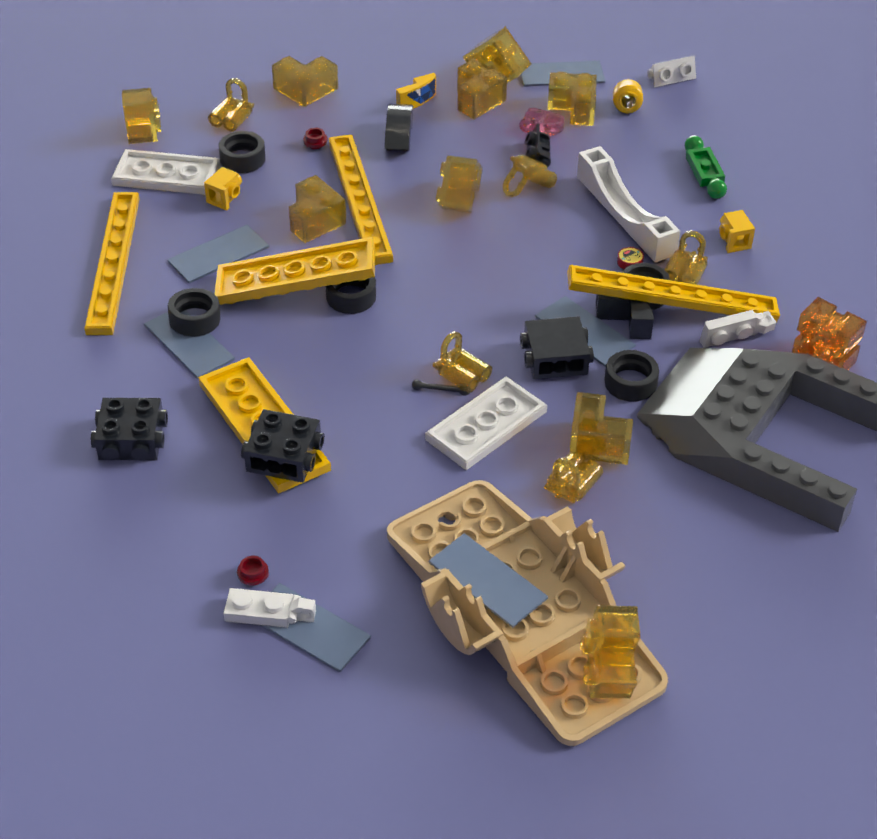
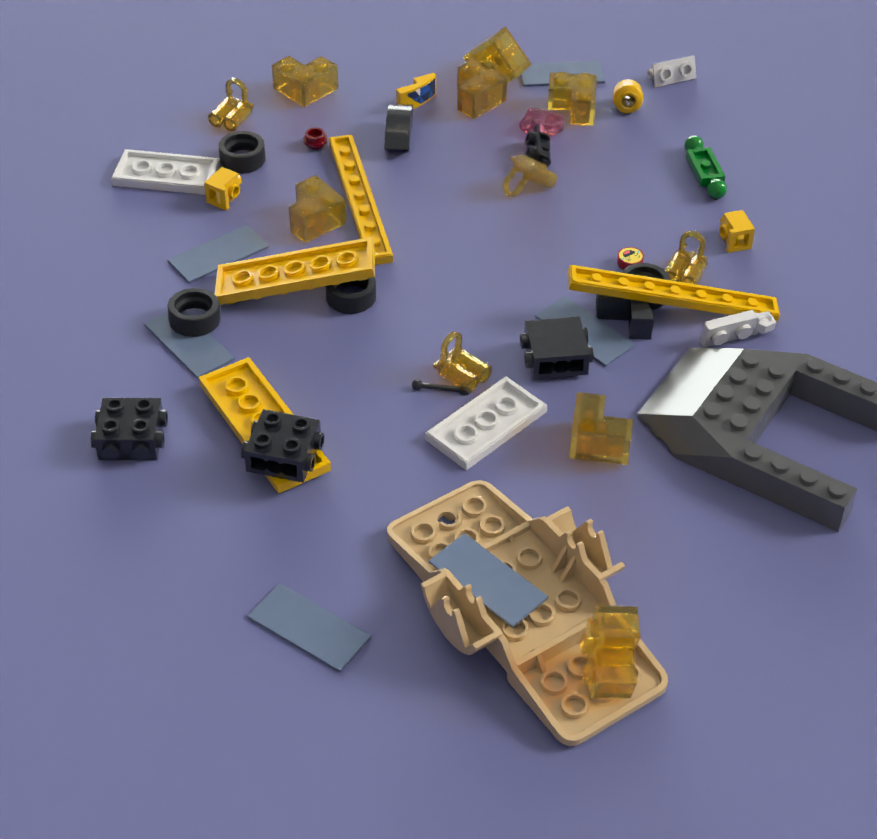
yellow tile [84,192,140,335] -> none
clear yellow brick [122,88,162,144] -> none
white hinge [223,588,316,628] -> none
dark red plate [237,556,269,586] -> none
clear yellow brick [436,155,483,213] -> none
clear yellow piece [544,451,603,503] -> none
white arch [577,146,680,262] -> none
black tyre [604,350,659,402] -> none
clear orange brick [792,297,867,370] -> none

